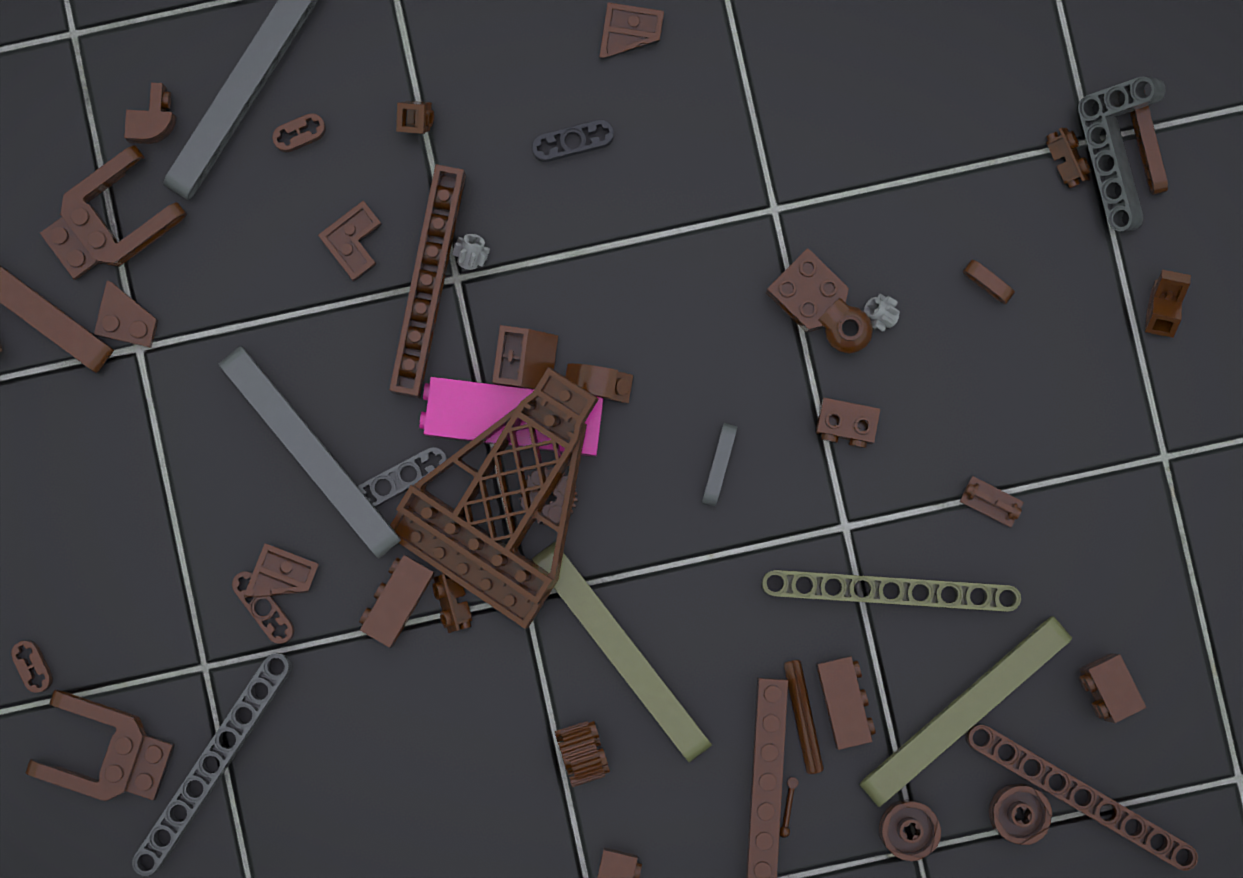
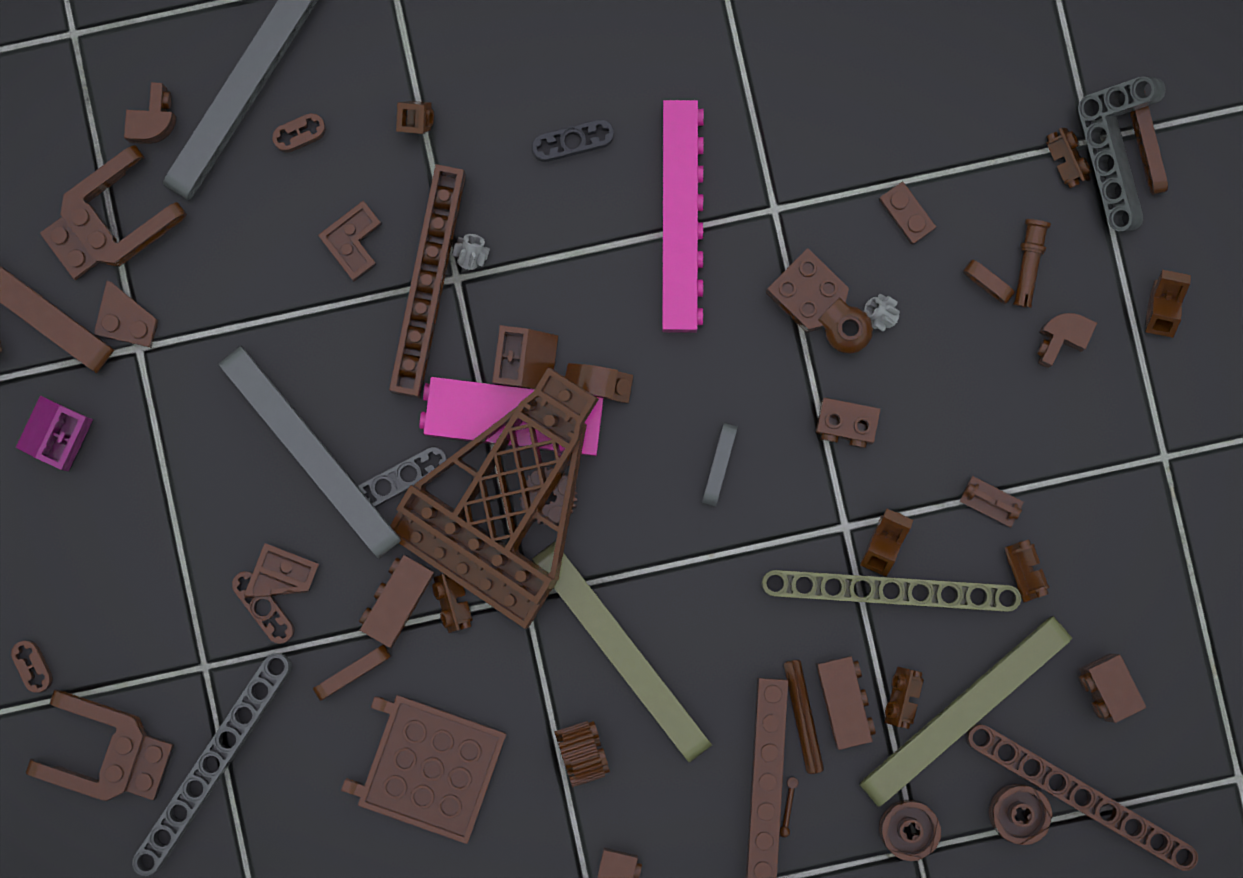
reddish brown wing [599,2,664,58] -> none
none -> magenta slope [15,395,93,472]
none -> reddish brown beam [313,645,392,701]
none -> reddish brown plate [341,695,507,844]
none -> dark pink brick [662,100,704,333]
none -> reddish brown brick [860,509,914,577]
none -> reddish brown plate [879,181,936,245]
none -> reddish brown hinge [884,667,924,729]
none -> reddish brown hinge [1005,539,1050,602]
none -> reddish brown pin [1013,219,1051,308]
none -> reddish brown brick [1037,313,1097,368]

